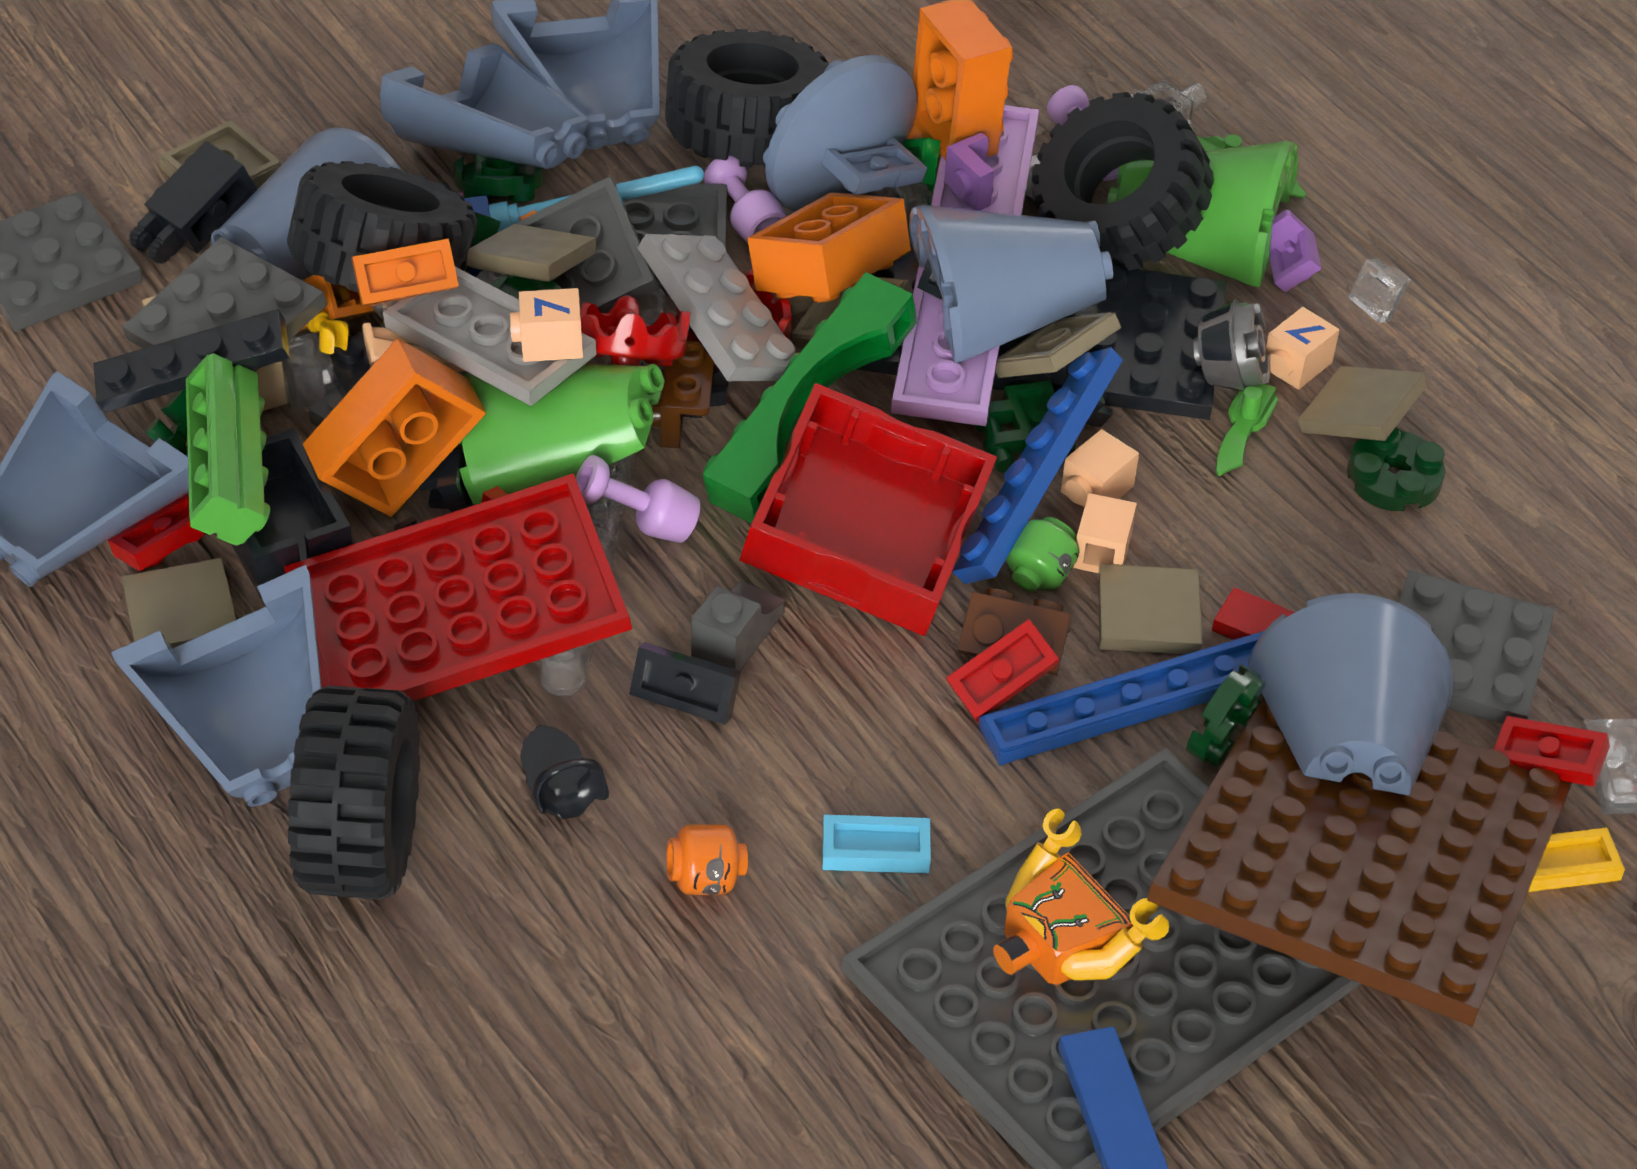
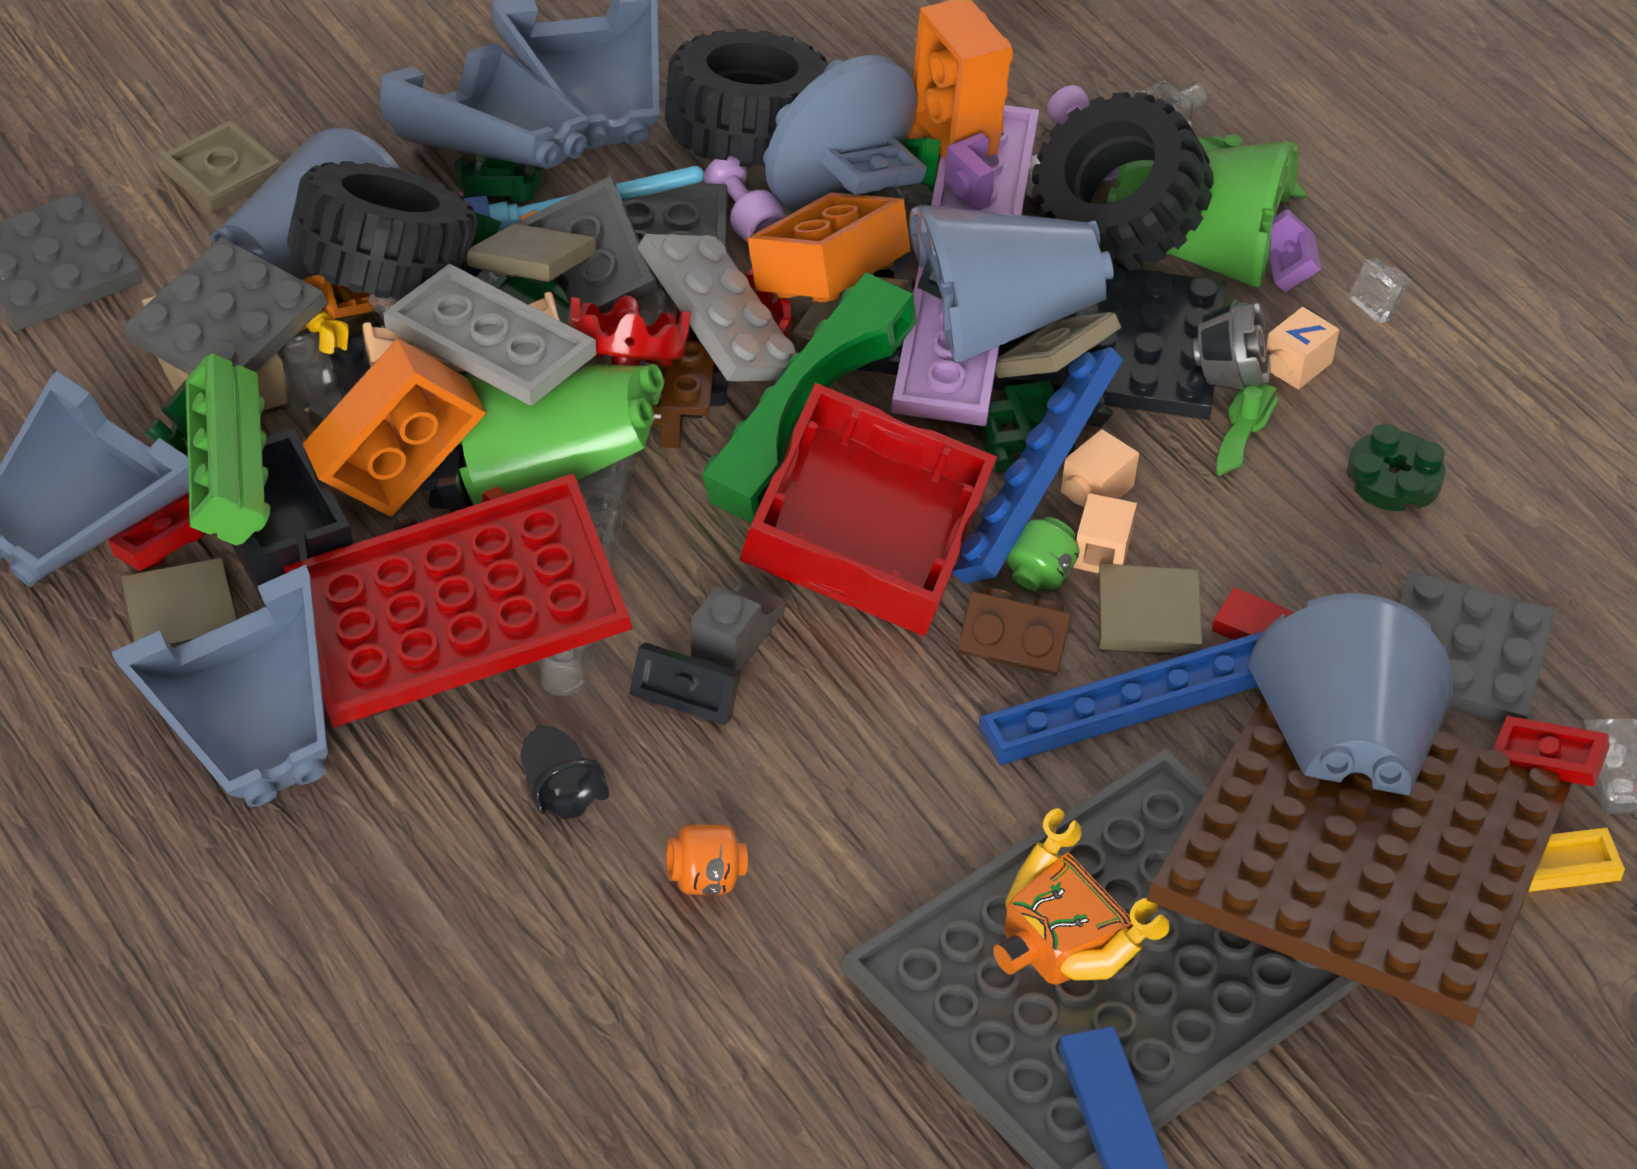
black plate [93,309,290,413] -> none
black hinge [128,141,257,264] -> none
black tyre [288,685,420,900] -> none
orange plate [351,239,459,307] -> none
light nougat brick [510,288,583,362] -> none
lavender piece [576,455,700,543] -> none
medium azure tile [822,814,931,874] -> none
red plate [946,619,1060,723] -> none
dark green plate [1186,664,1266,767] -> none
dark tan tile [1298,366,1427,441] -> none

